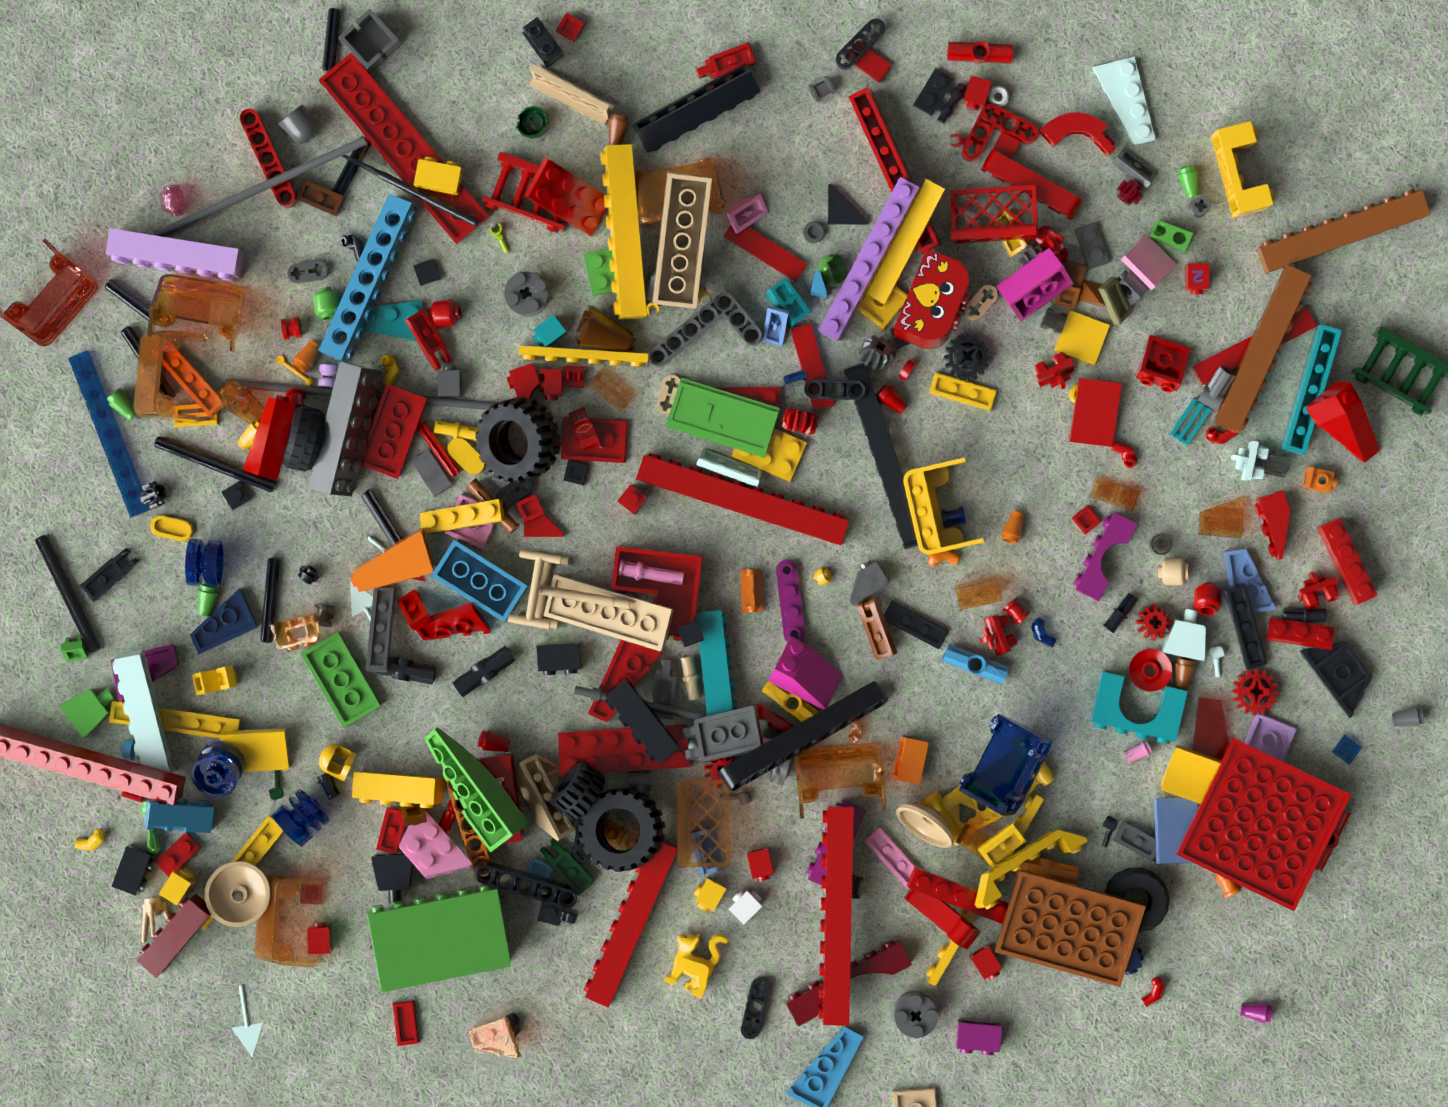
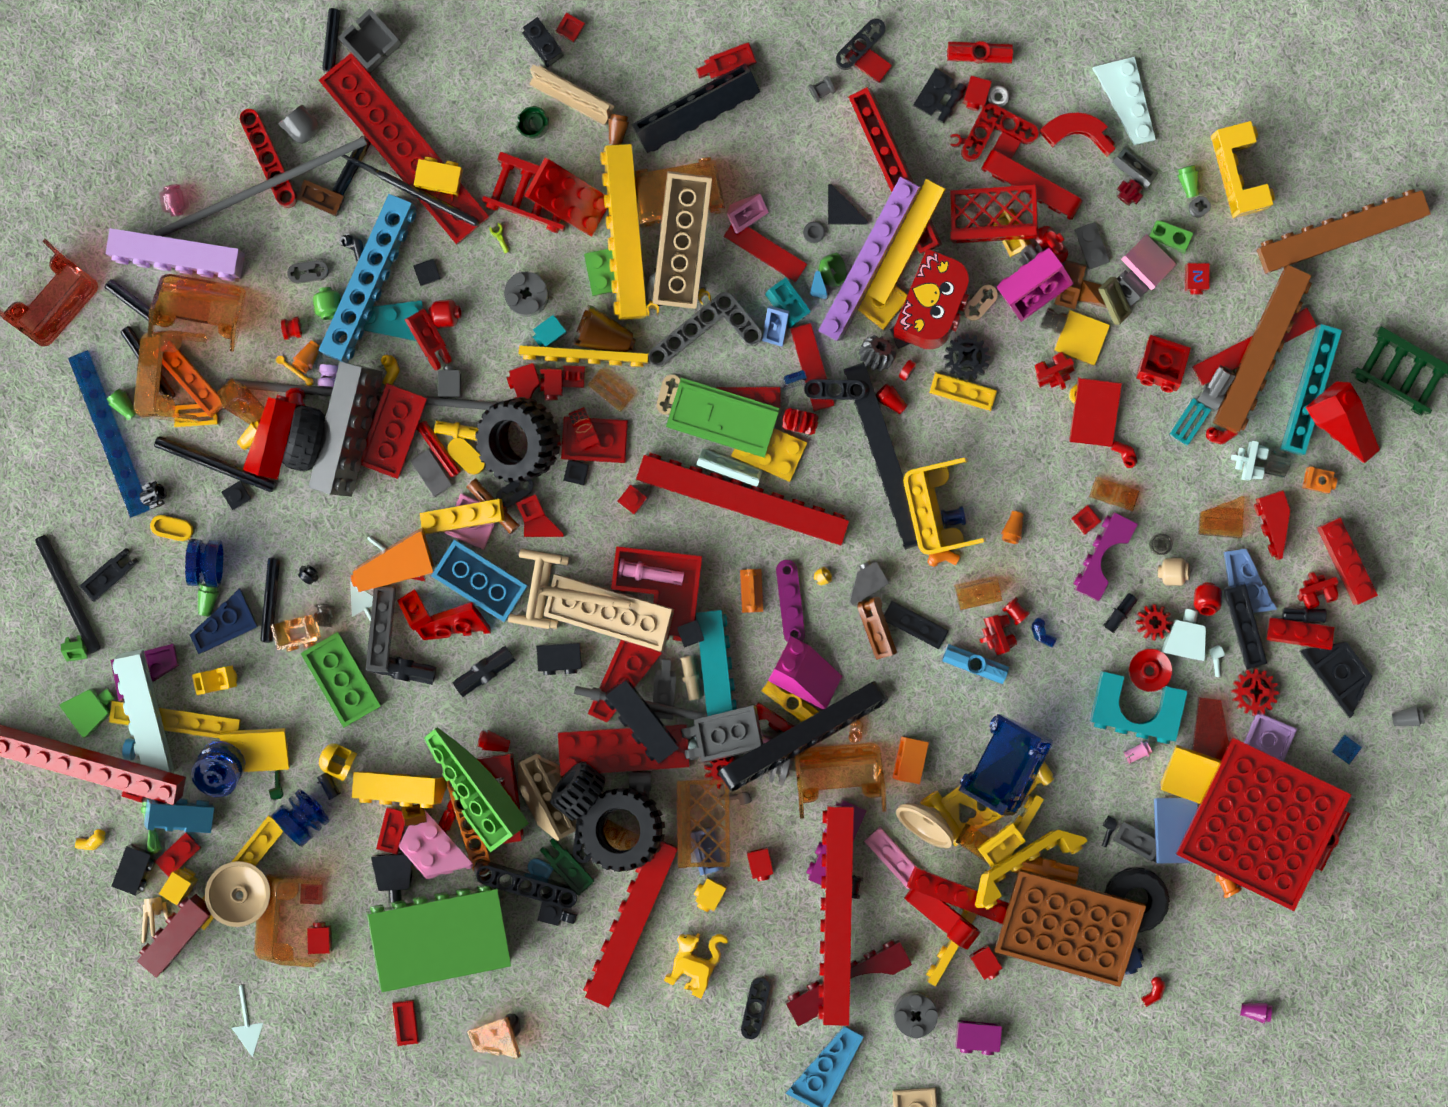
black axle [361,490,402,545] -> none
white brick [729,890,762,925] -> none
dark orange cone [1175,657,1196,690] -> none

